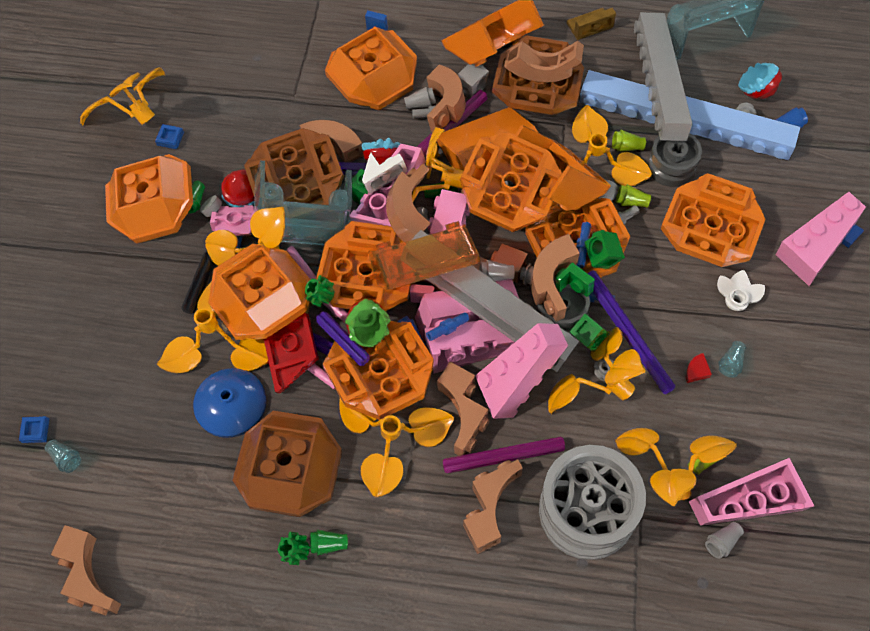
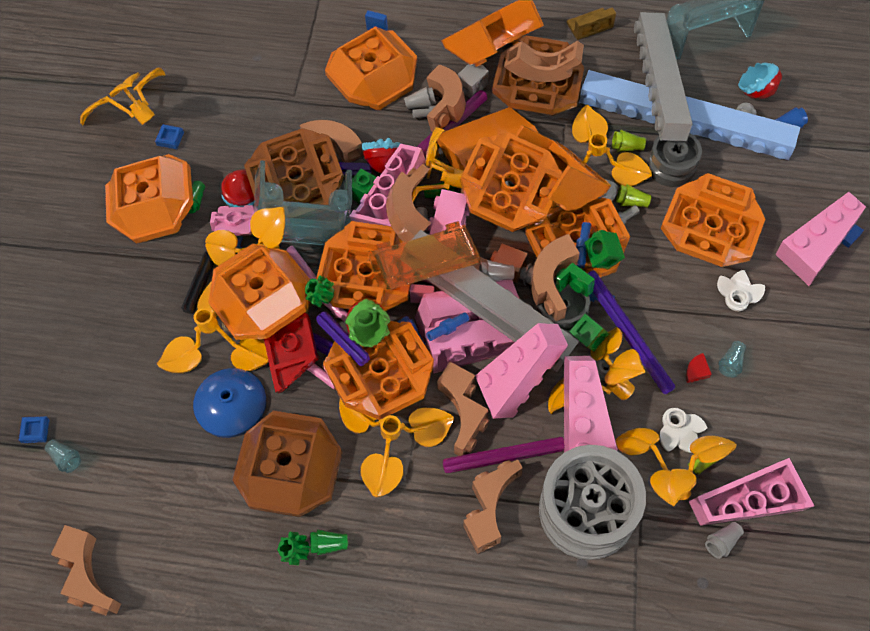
light grey tile [200,195,222,217] -> none
white slope [362,153,408,195] -> none
none -> bright pink wedge [564,356,617,453]
none -> white plate [659,408,707,453]

